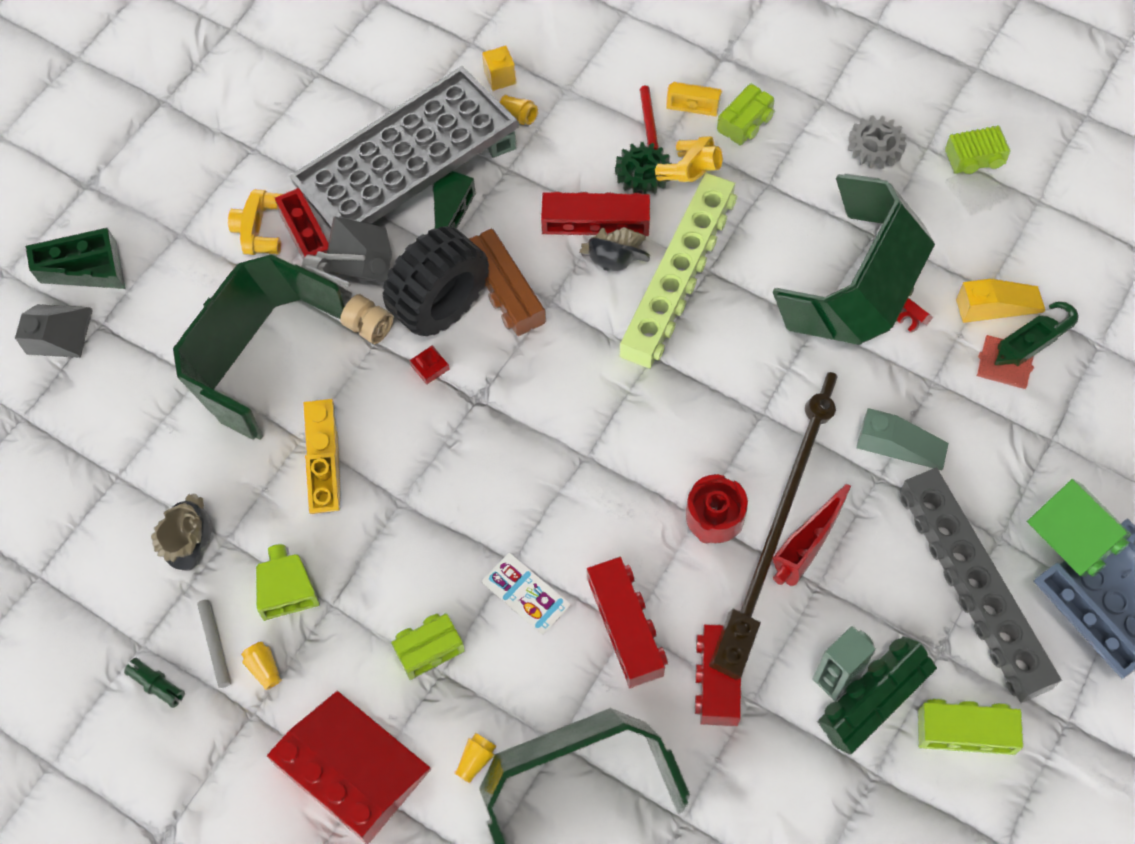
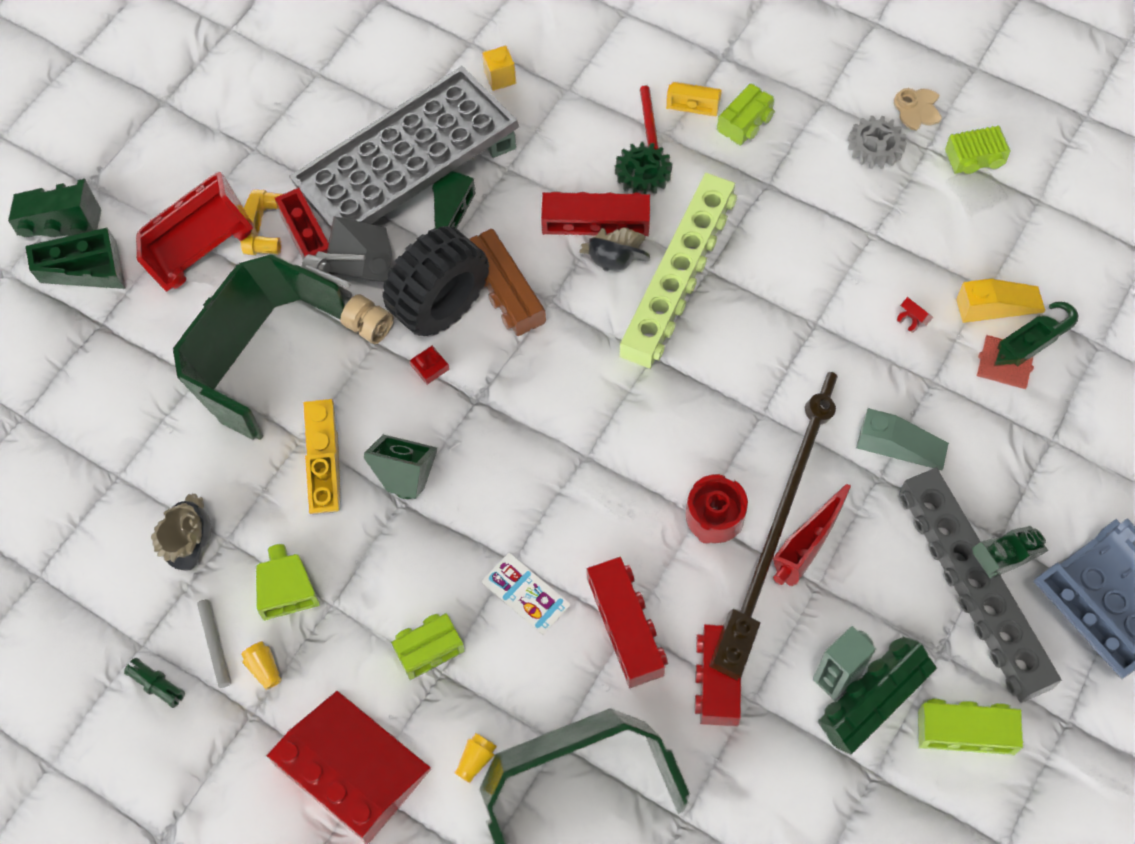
dark grey slope [15,304,93,358] -> none
yellow cone [499,95,538,125] -> none
yellow connector [655,136,723,182] -> none
dark green piece [772,174,935,345] -> none
bright green slope [1026,479,1132,577] -> none
none -> dark green wedge [8,179,101,237]
none -> red windscreen [136,172,254,292]
none -> slope [363,434,437,499]
none -> tan plate [894,88,942,130]
none -> dark green slope [972,526,1049,579]

